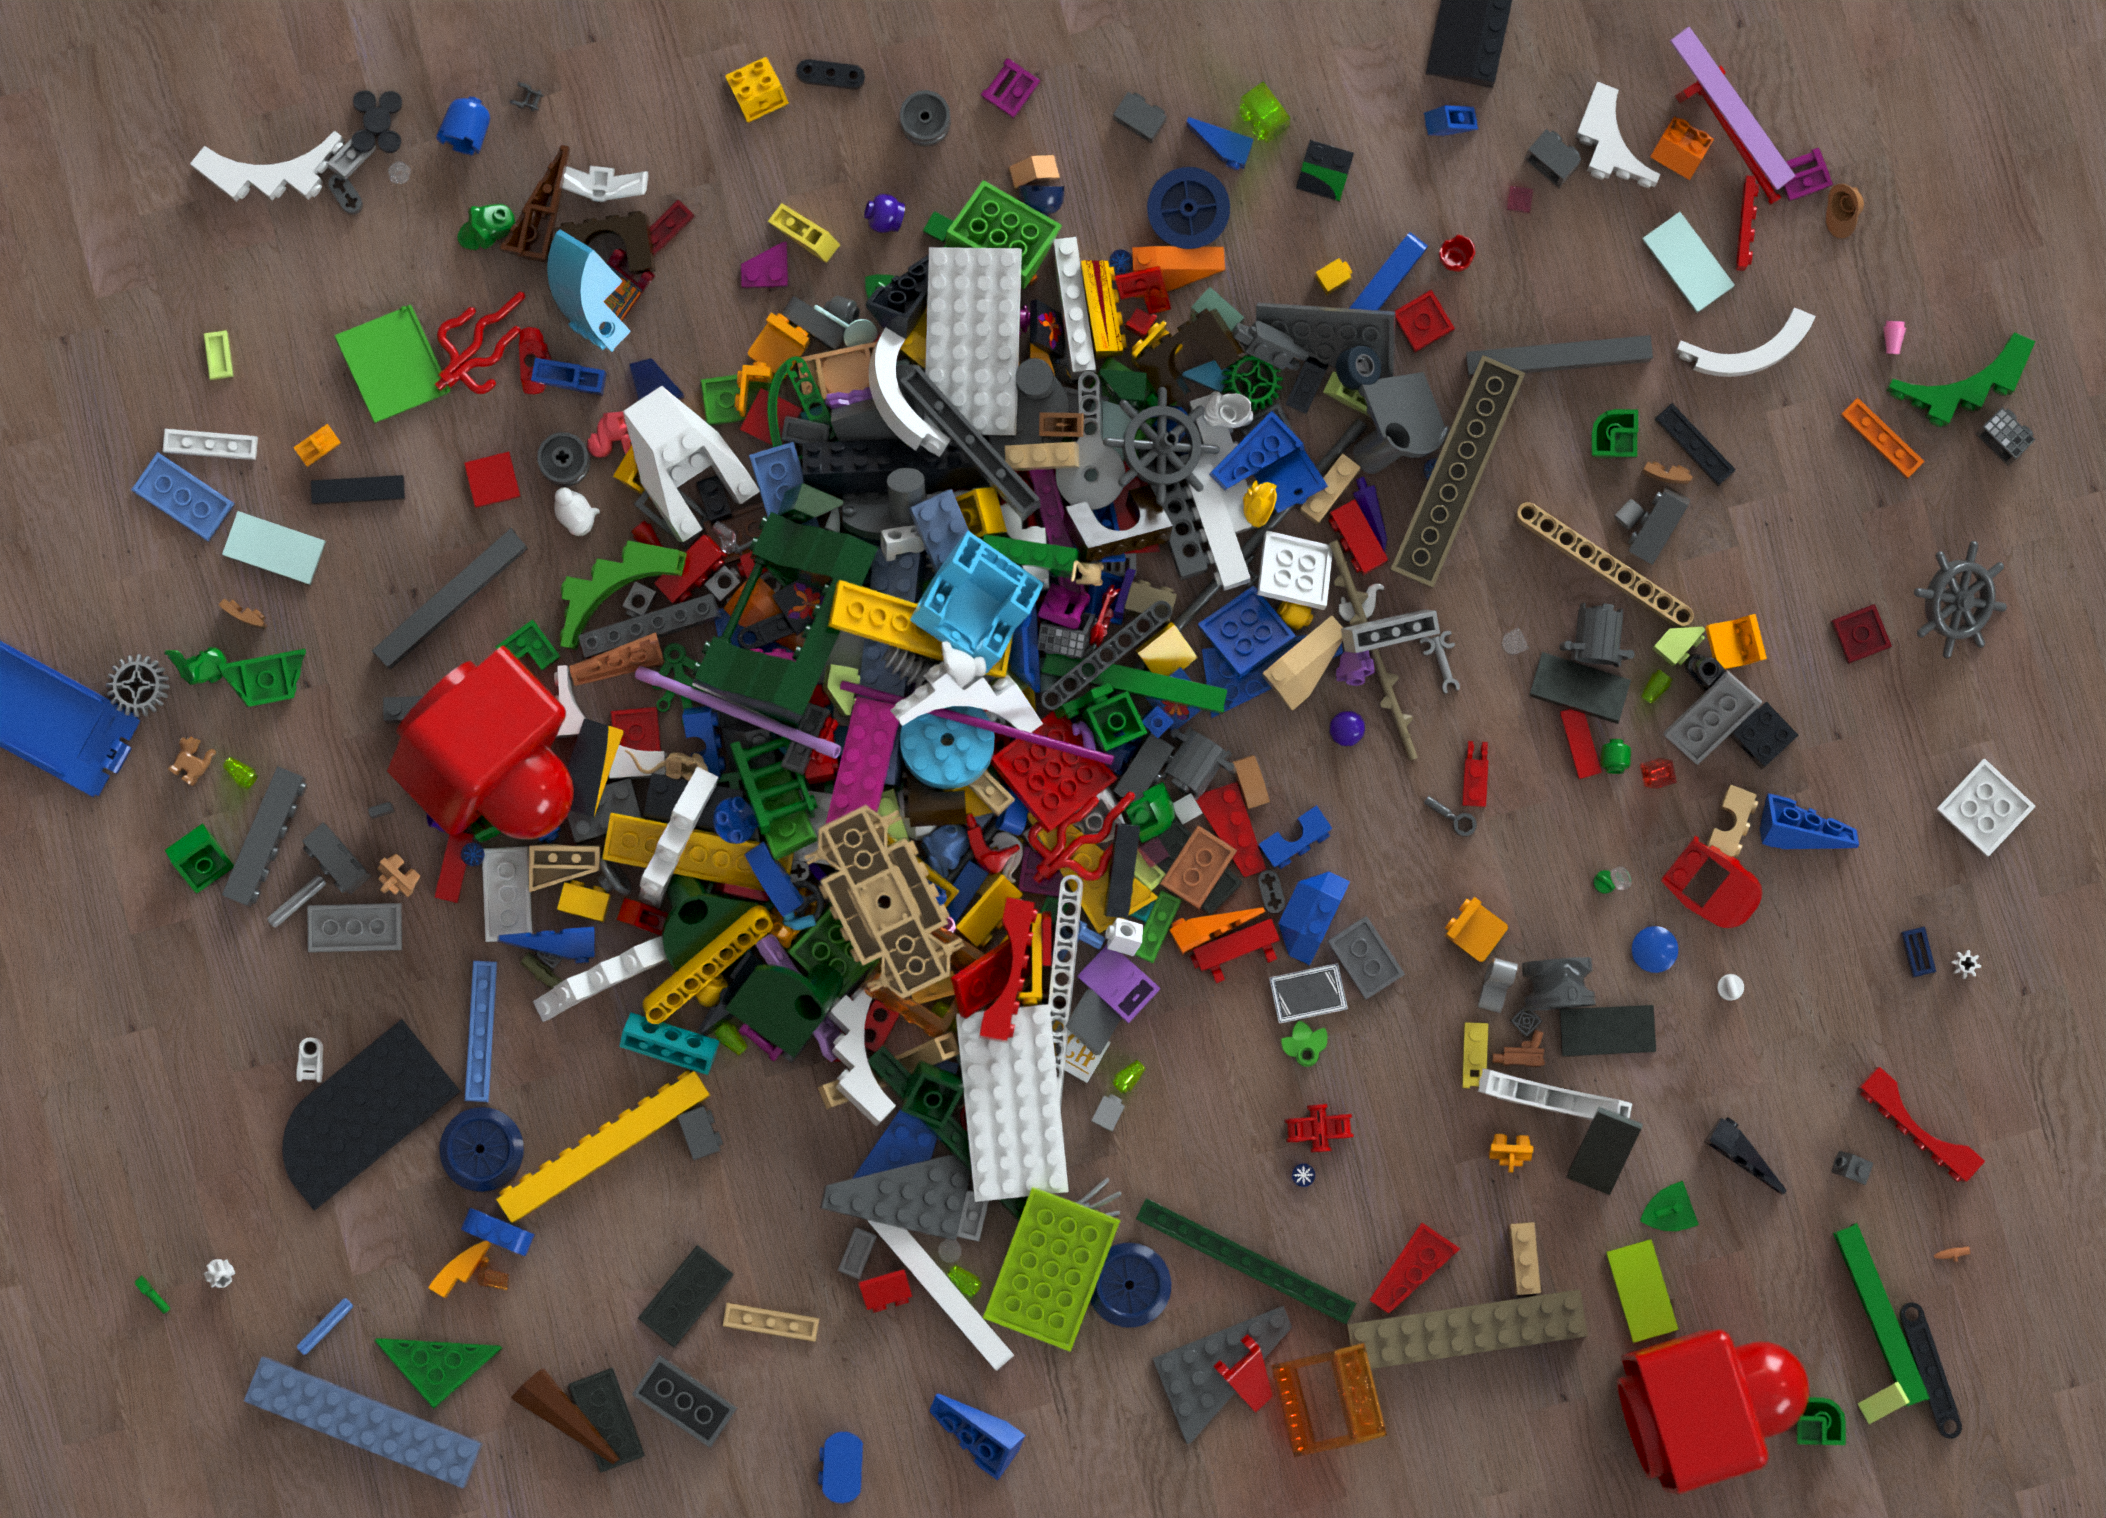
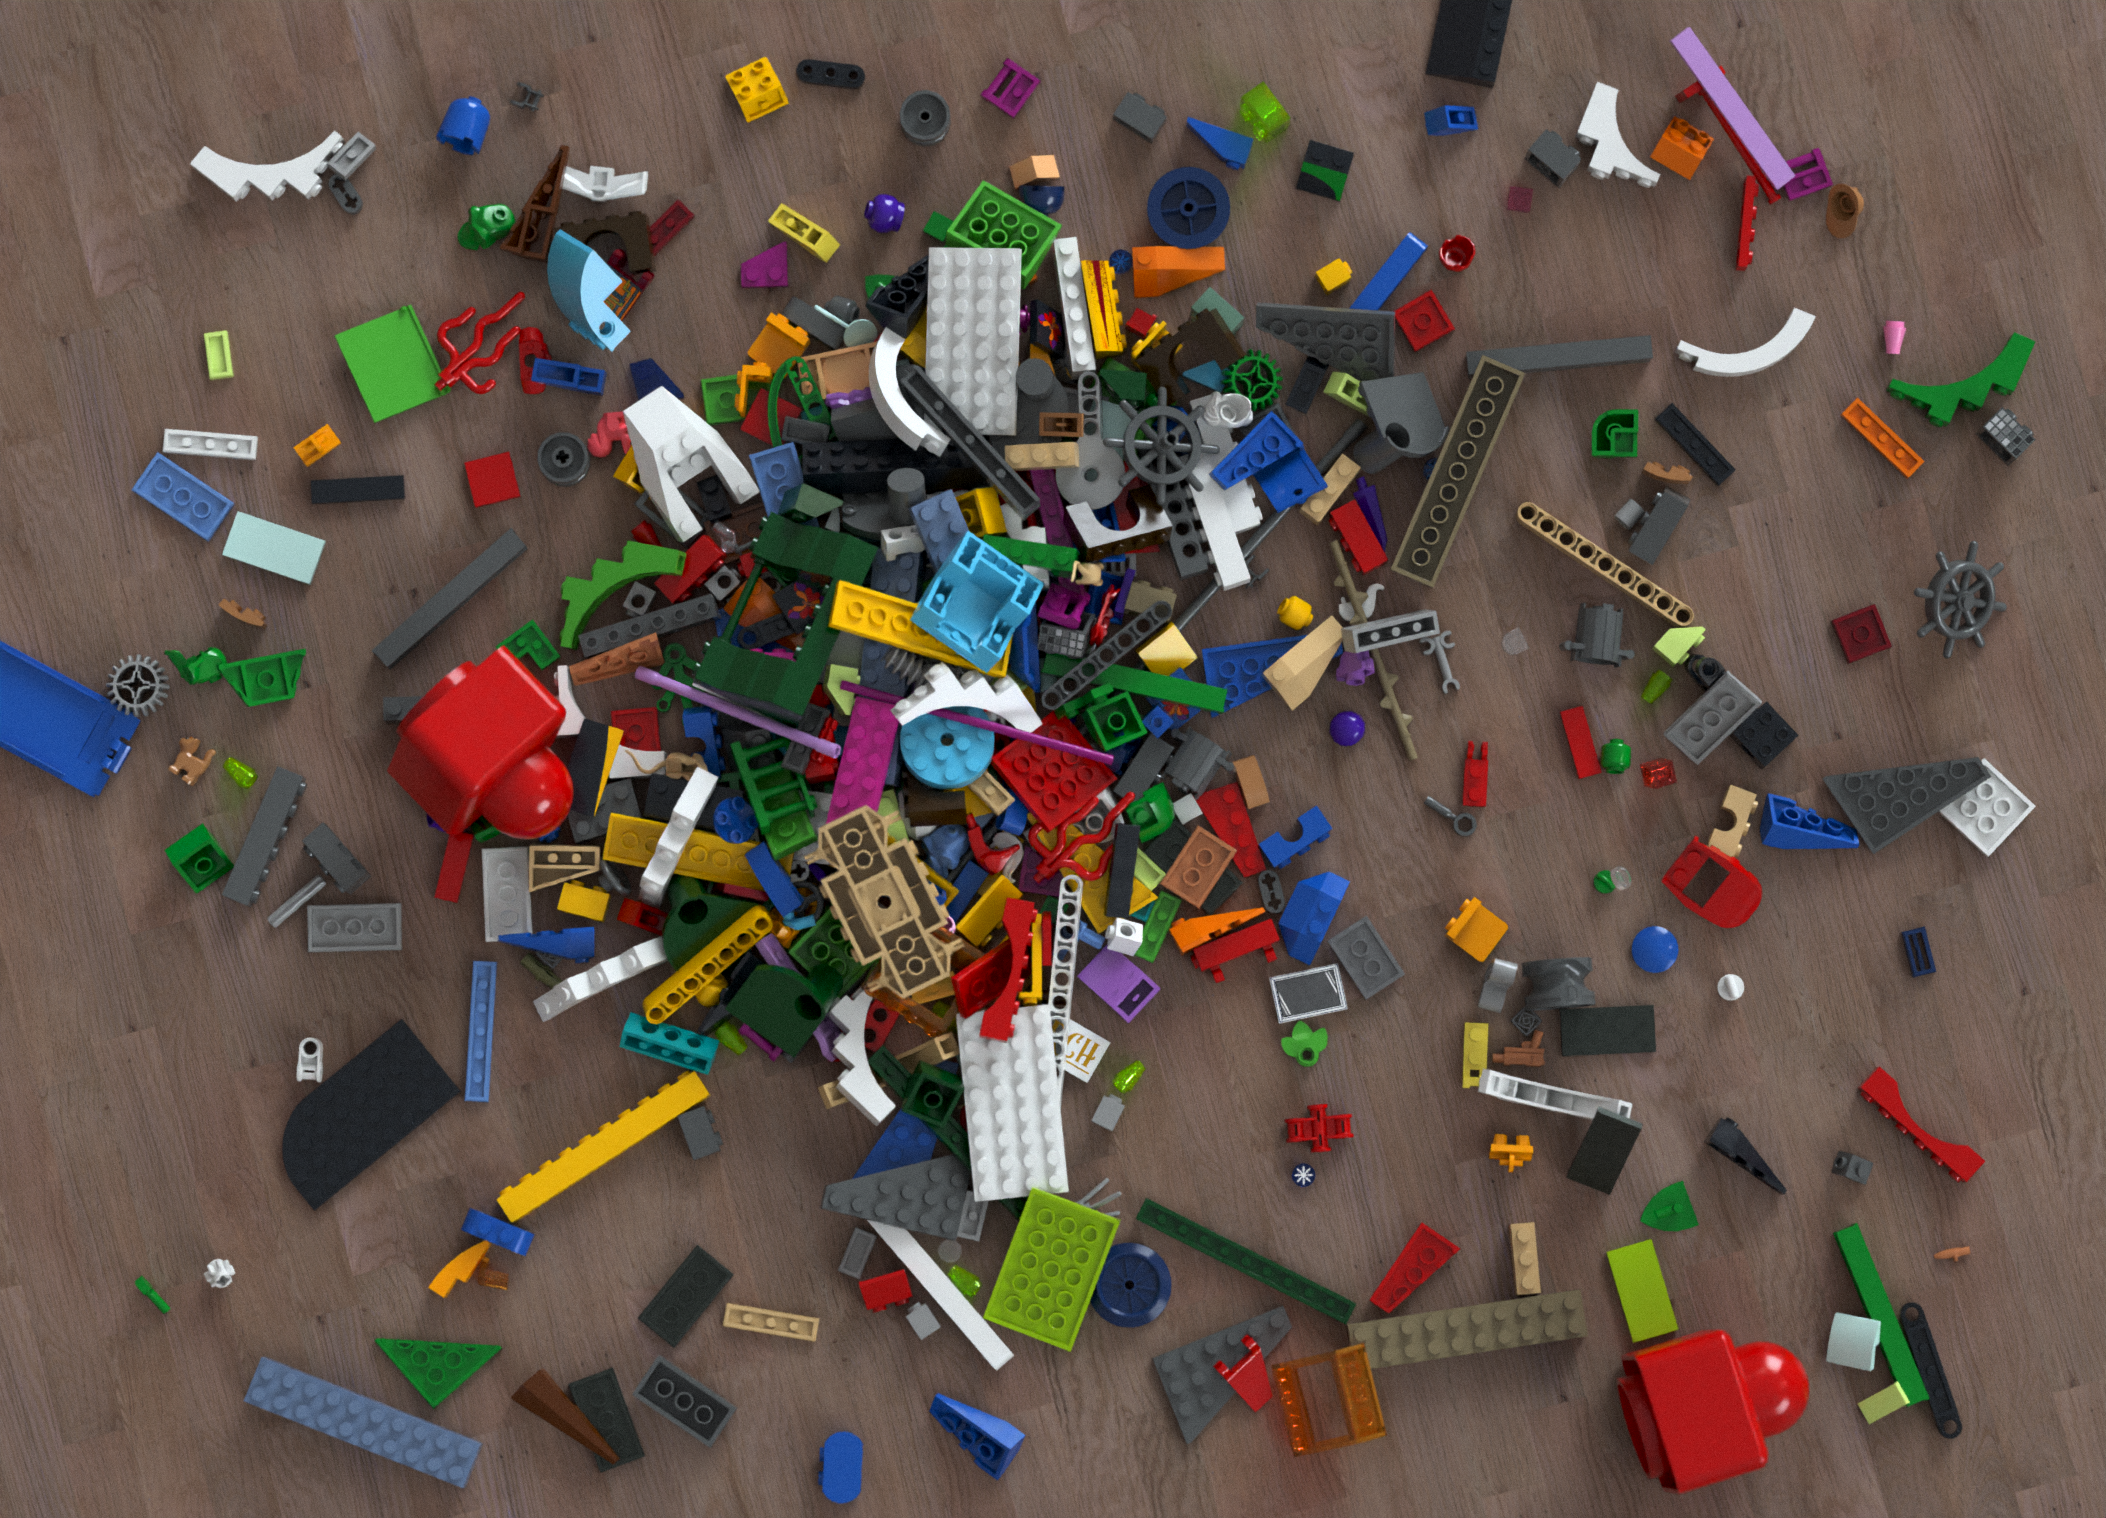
medium blue axle [297,1298,353,1355] -> none
black piece [352,90,402,153] -> none
dark grey tile [368,802,395,819] -> none
light nougat hips [377,854,420,897] -> none
clear plate [388,161,411,184] -> none
dark blue piece [439,1107,524,1192] -> none
clear blue tile [461,843,485,867] -> none
white hair [554,487,600,536] -> none
white hair [941,641,986,688] -> none
dark grey tile [1065,989,1121,1055] -> none
medium lavender arm [1072,721,1096,751] -> none
red tile [1115,266,1171,314] -> none
clear pink tile [1137,836,1170,868] -> none
blue plate [1198,585,1296,678] -> none
dark grey hinge [1232,321,1309,371] -> none
yellow hat [1243,480,1277,527] -> none
white plate [1257,531,1332,610] -> none
black wheel [1335,346,1381,390] -> none
pearl dark grey tile [1529,652,1631,724] -> none
light aqua tile [1642,212,1735,313] -> none
light orange bracket [1705,614,1767,669] -> none
green brick [1797,1397,1846,1445] -> none
white gear [1951,950,1981,979] -> none
none -> light grey brick [906,1302,941,1340]
none -> dark grey wing [1823,757,1991,854]
none -> light aqua slope [1826,1312,1881,1371]

